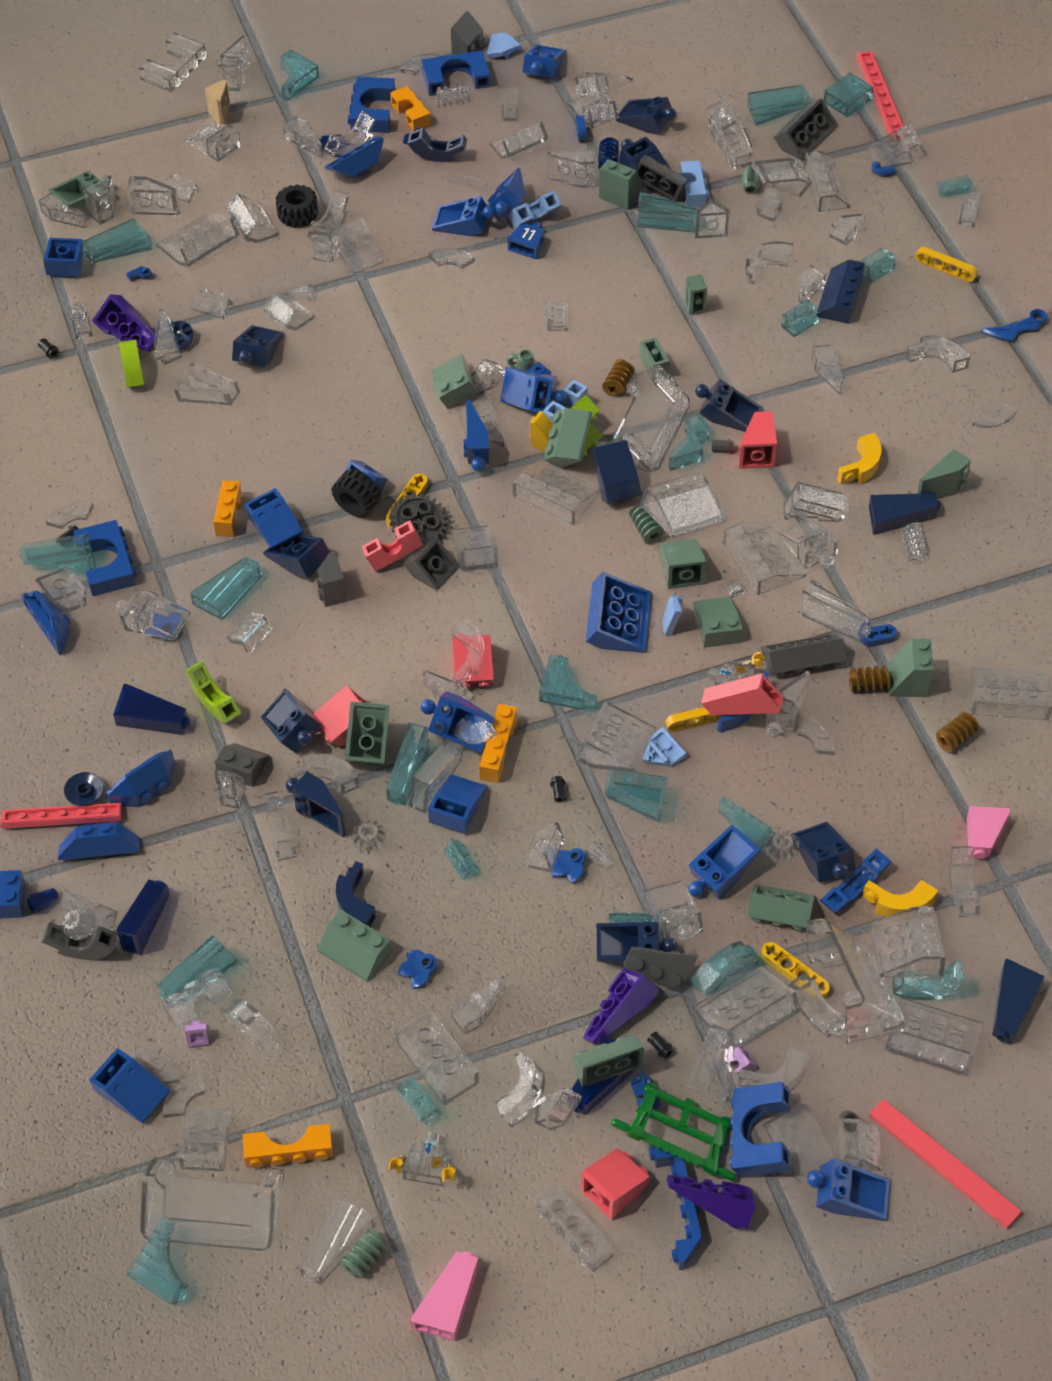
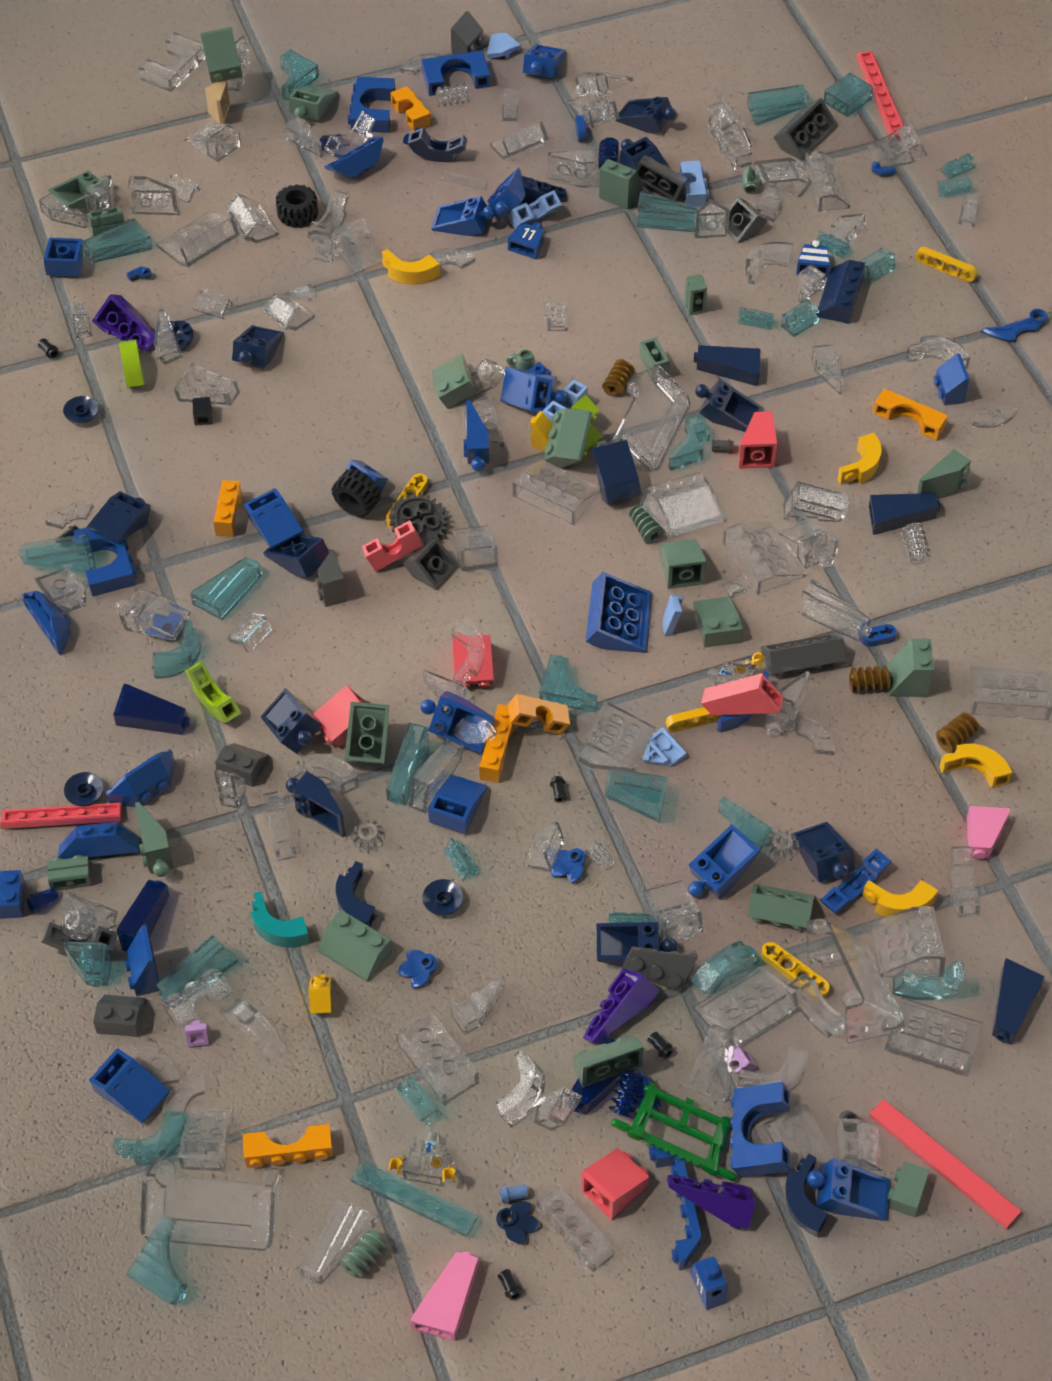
none -> sand green brick [47,855,92,890]
none -> dark blue dish [63,396,99,423]
none -> clear light blue slope [64,941,112,987]
none -> sand green brick [87,207,126,238]
none -> dark blue slope [87,491,151,543]
none -> dark grey slope [93,994,146,1037]
none -> clear light blue arch [113,1110,189,1165]
none -> blue slope [125,925,161,996]
none -> sand green slope [135,802,174,877]
none -> clear light blue arch [152,620,201,679]
none -> black brick [192,397,212,426]
none -> sand green slope [200,27,243,83]
none -> teal arch [250,891,310,948]
none -> sand green slope [289,84,338,121]
none -> yellow slope [308,974,332,1014]
none -> clear light blue plate [350,1160,477,1237]
none -> yellow arch [382,249,440,284]
none -> dark blue dish [422,879,463,916]
none -> dark blue plate [496,1201,540,1244]
none -> black pin [497,1269,522,1300]
none -> medium blue pin [499,1184,528,1204]
none -> light orange arch [508,694,570,735]
none -> dark blue slope [521,176,567,205]
none -> clear blue piece [609,1071,646,1119]
none -> blue torso [690,1256,727,1310]
none -> dark blue slope [694,345,761,386]
none -> dark grey slope [718,197,768,243]
none -> clear light blue hinge [738,307,774,330]
none -> dark blue arch [785,1153,828,1237]
none -> blue torso [796,241,830,278]
none -> clear light blue hinge [816,231,851,259]
none -> light orange arch [873,388,948,441]
none -> sand green brick [887,1161,929,1217]
none -> blue slope [933,353,969,405]
none -> yellow arch [939,744,1012,788]
none -> clear light blue hinge [940,153,975,179]

